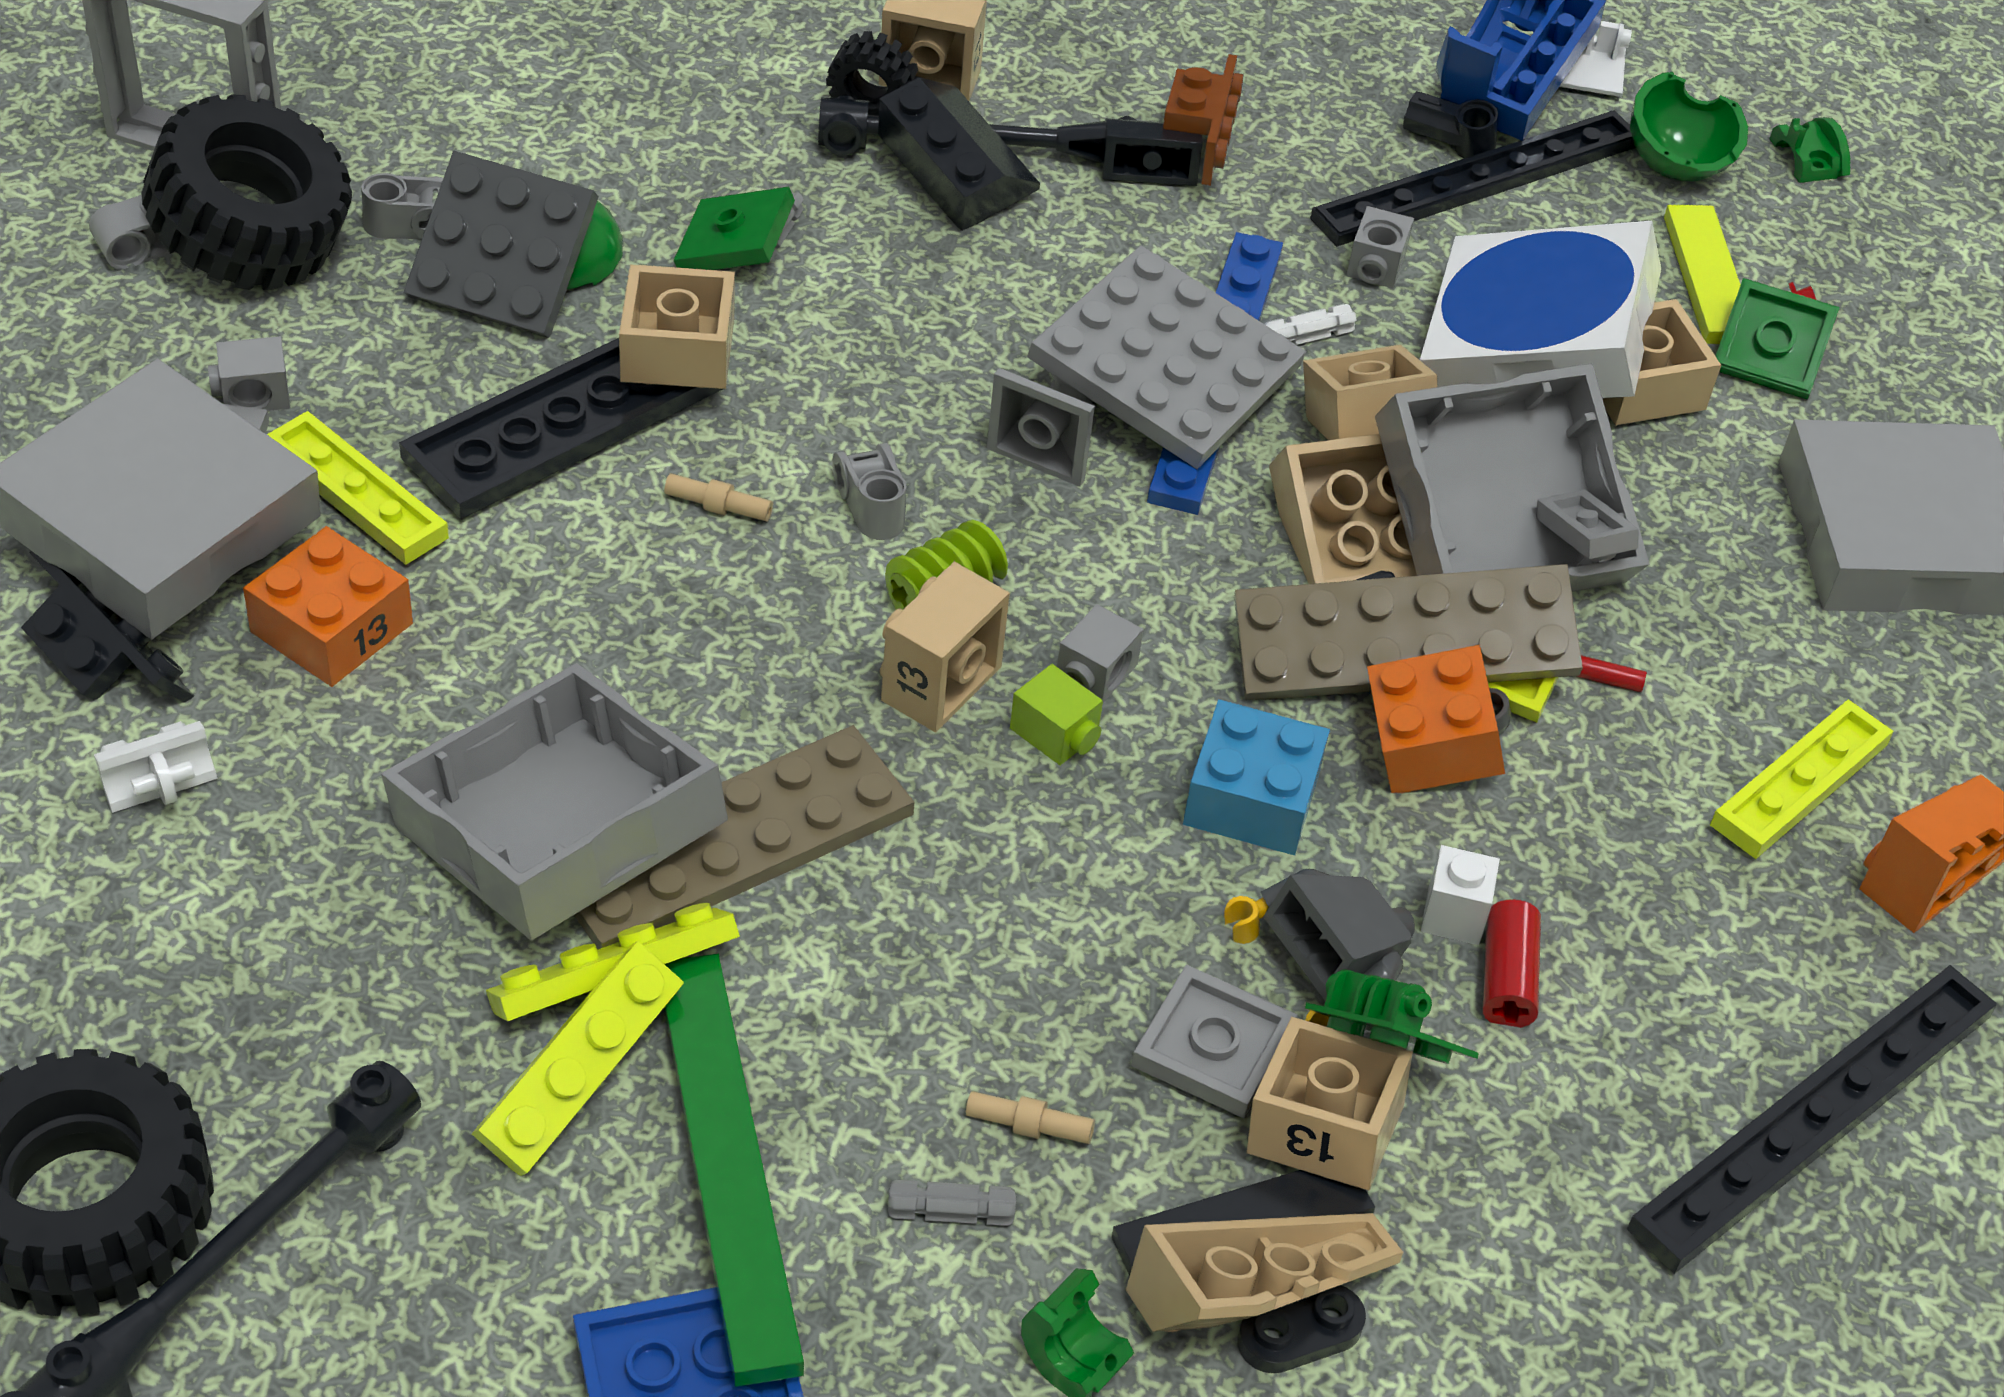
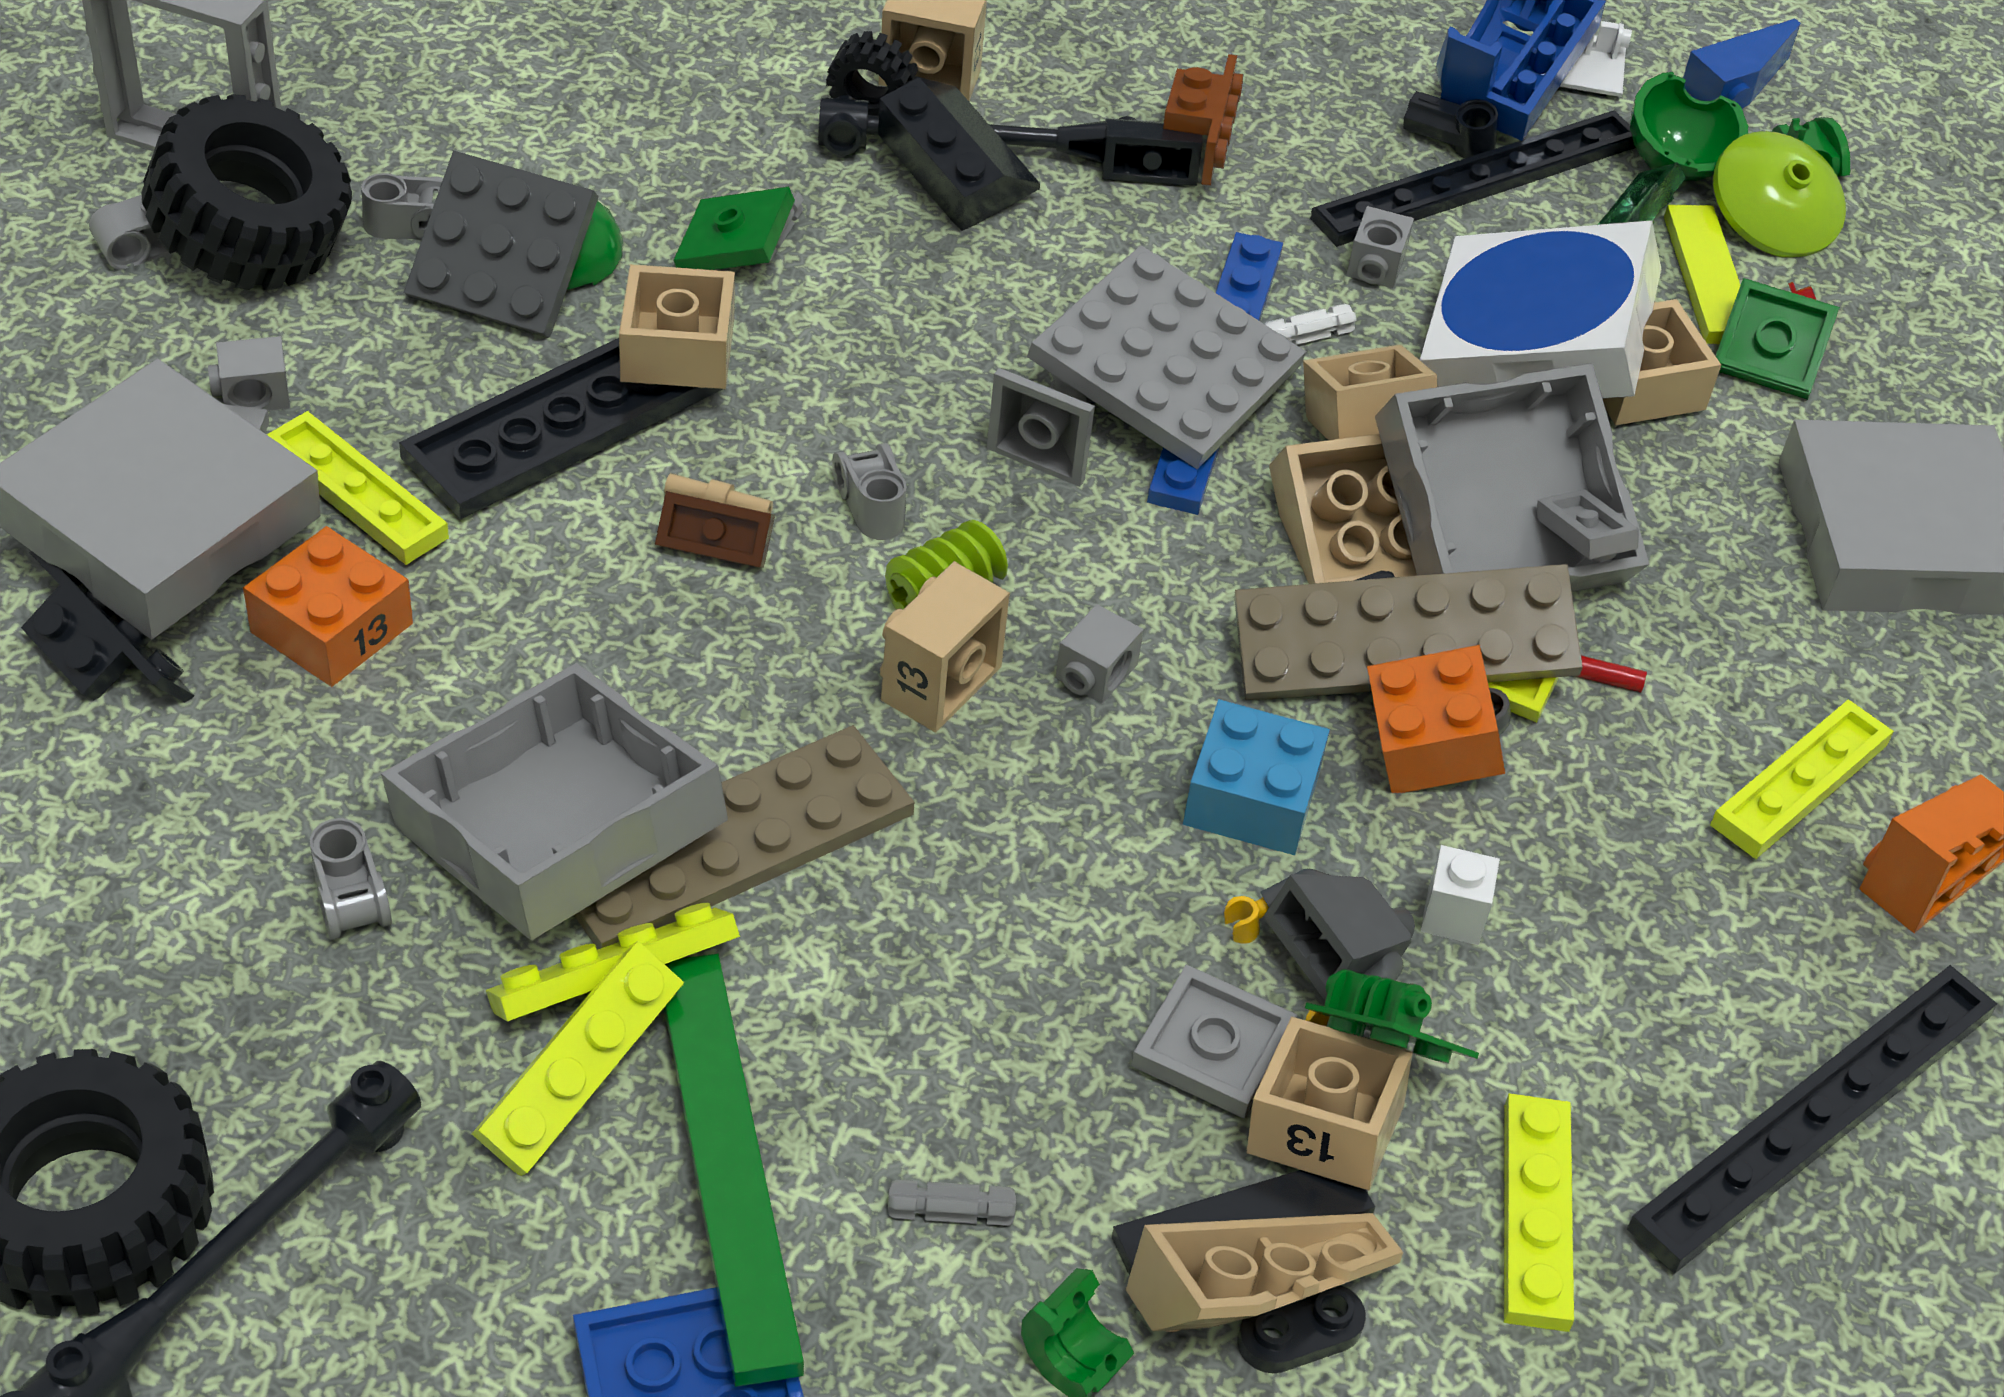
white hips [94,721,218,813] -> none
tan bar [966,1091,1095,1144] -> none
lime brick [1010,664,1103,766] -> none
red piece [1483,899,1541,1028] -> none
none -> light grey piece [310,818,392,940]
none -> reddish brown plate [655,491,775,568]
none -> neon yellow plate [1504,1093,1574,1332]
none -> clear green plate [1598,162,1686,225]
none -> blue slope [1683,18,1801,109]
none -> lime dish [1713,131,1846,258]

